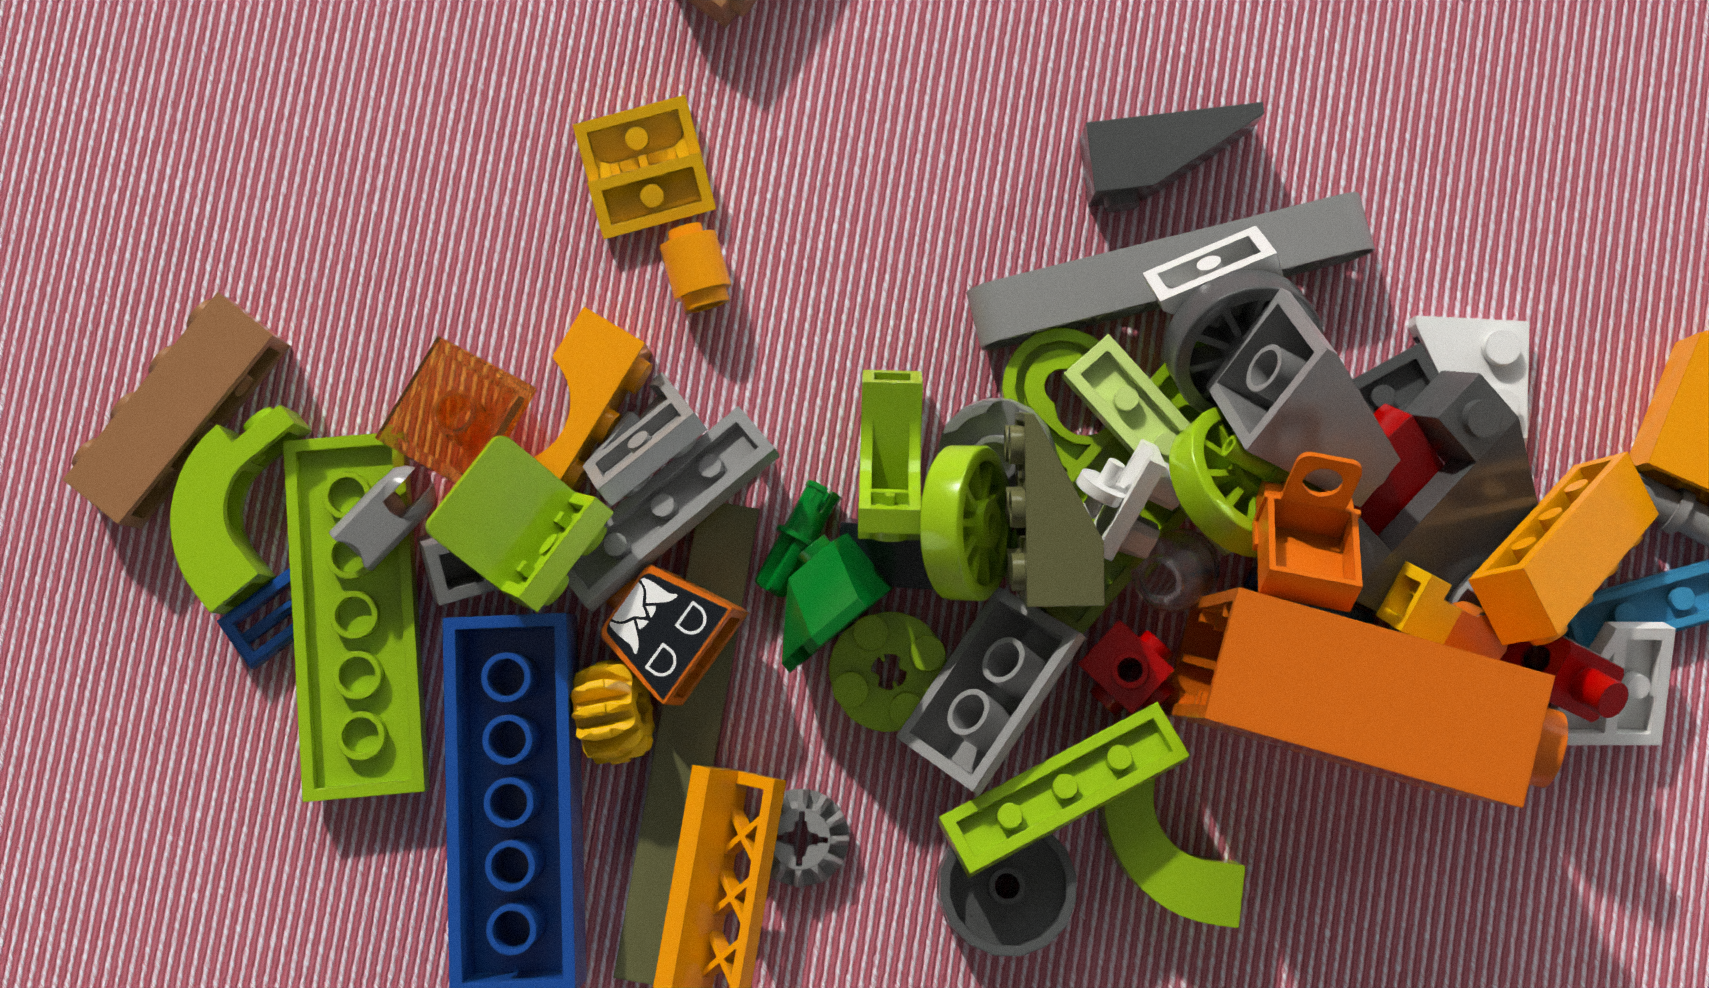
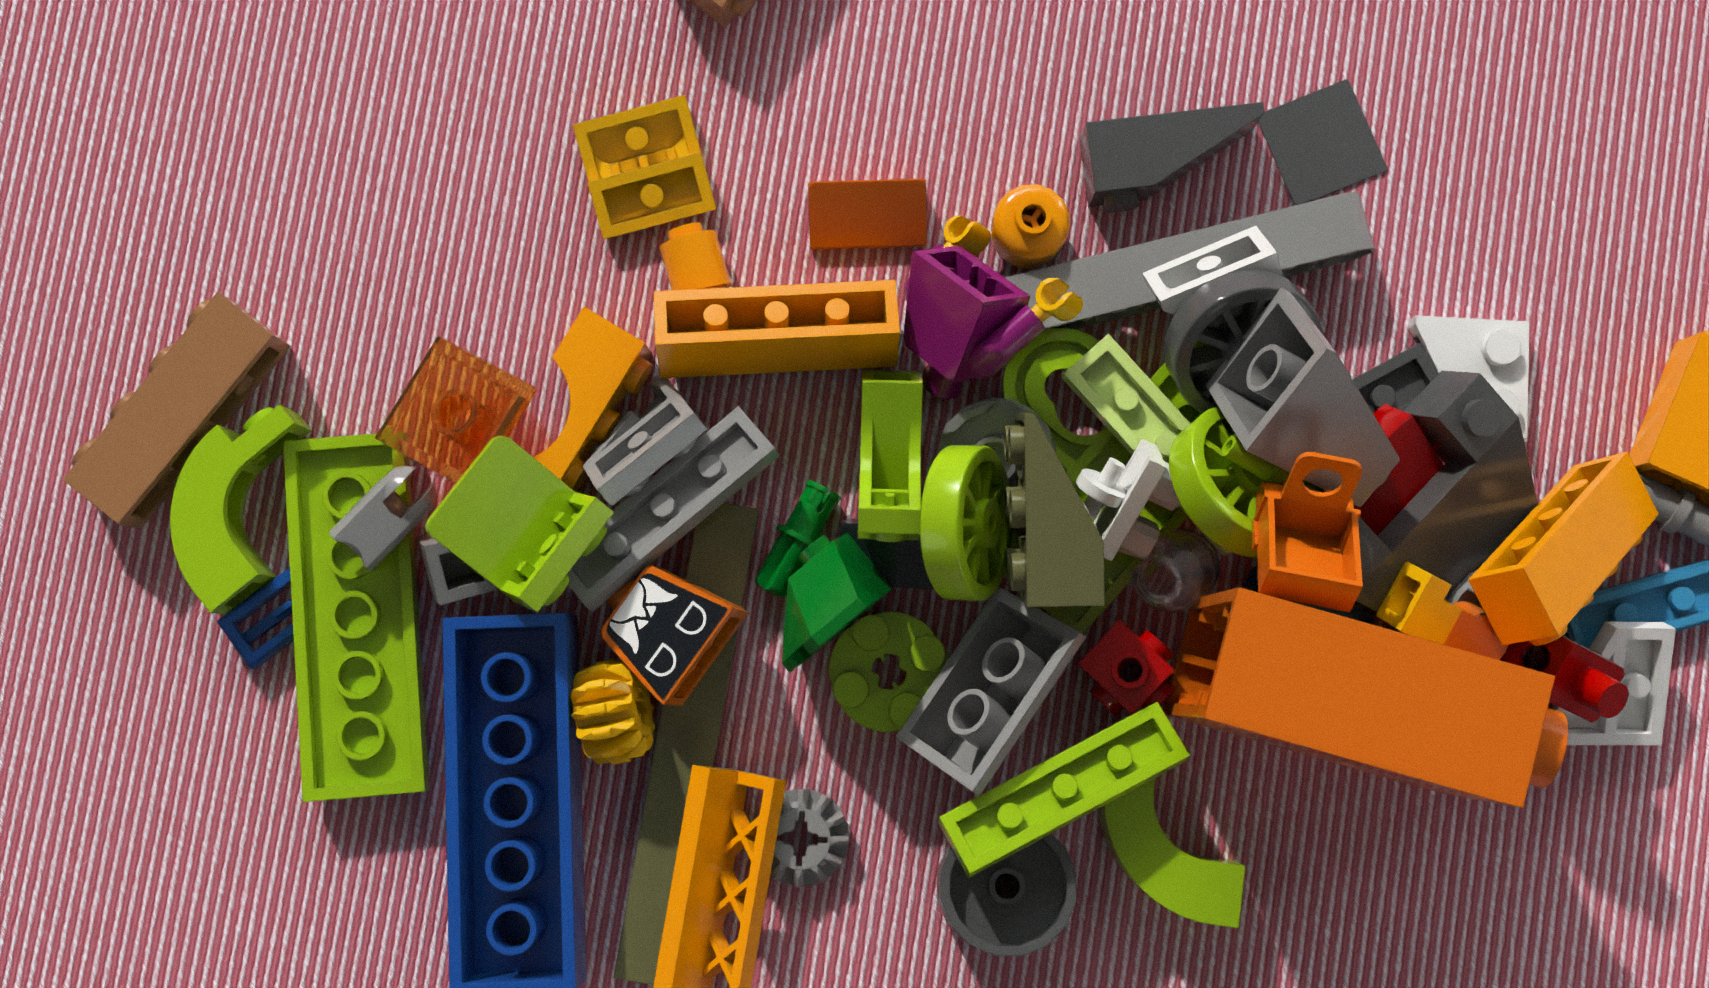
none -> light orange brick [654,280,900,378]
none -> orange slope [808,178,927,250]
none -> magenta torso [903,216,1083,399]
none -> light orange head [991,184,1070,268]
none -> dark grey sticker [1258,79,1388,205]

